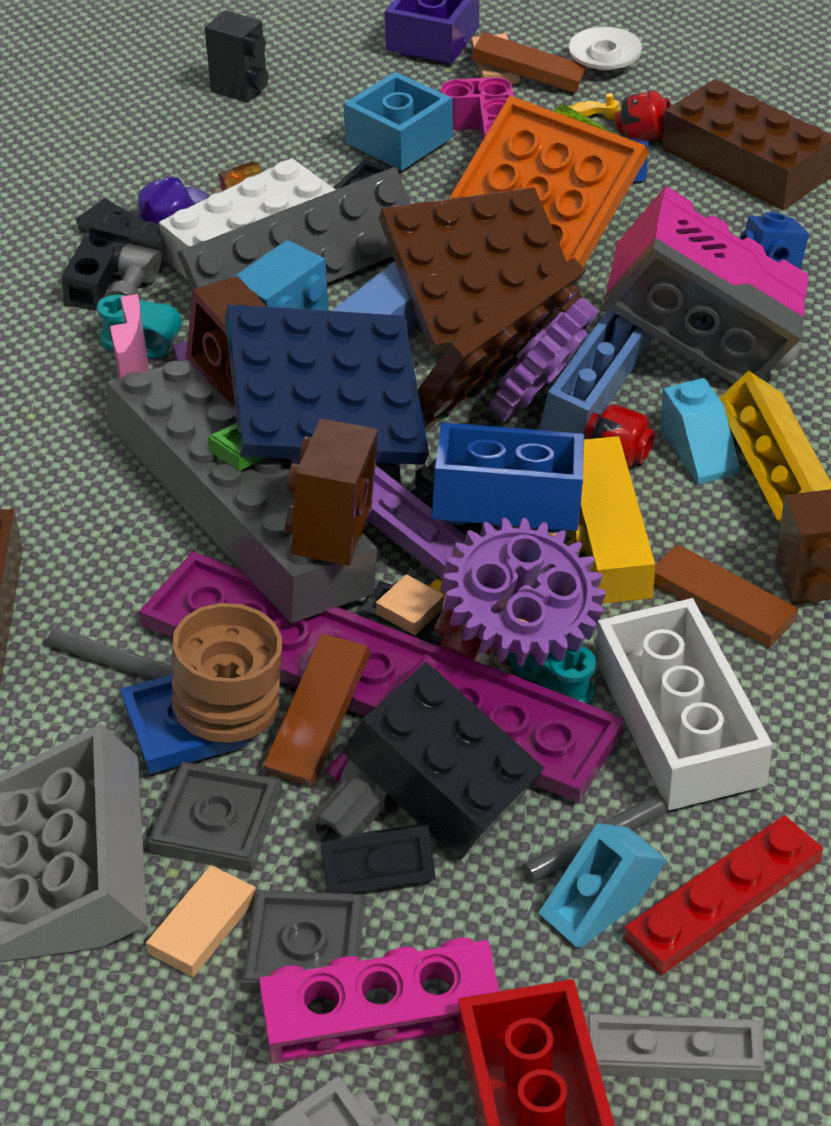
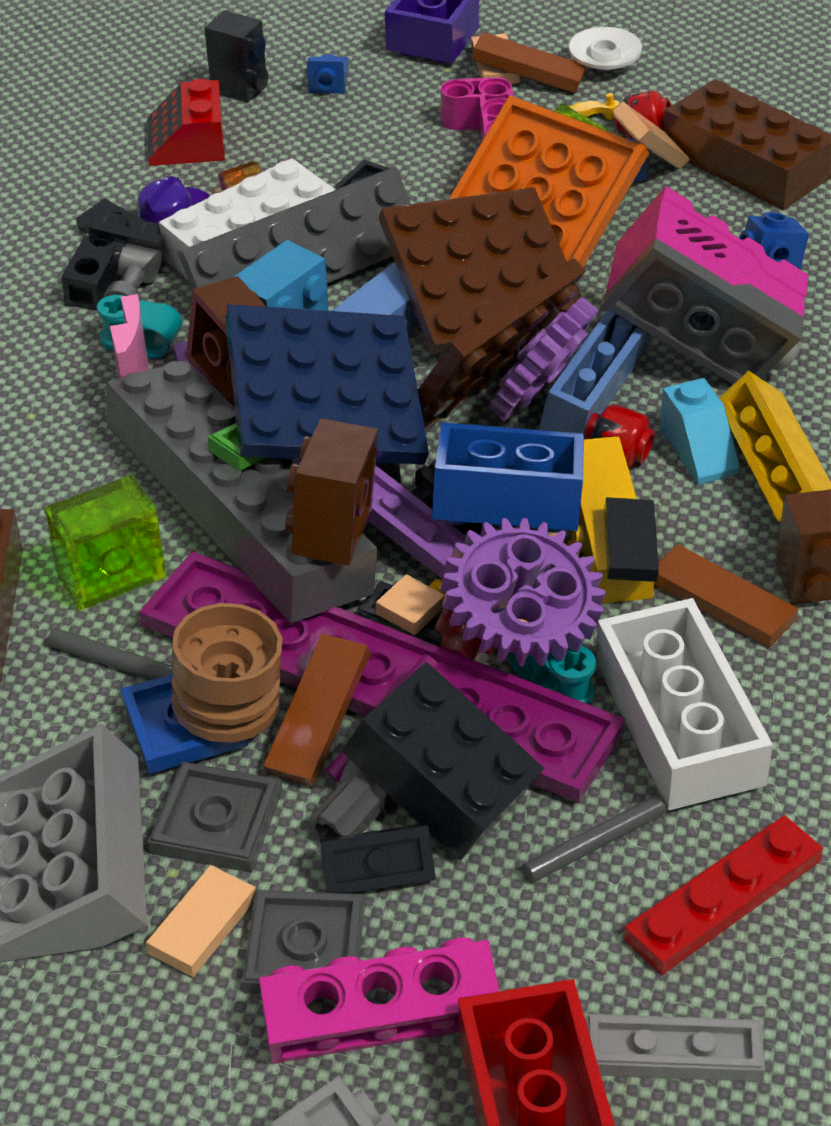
dark azure brick [343,72,453,171] -> none
medium azure slope [539,823,667,947] -> none
none -> clear neon green brick [43,474,166,611]
none -> red slope [147,79,225,166]
none -> blue bracket [307,54,349,94]
none -> black tile [604,497,659,582]
none -> light nougat tile [613,102,690,169]

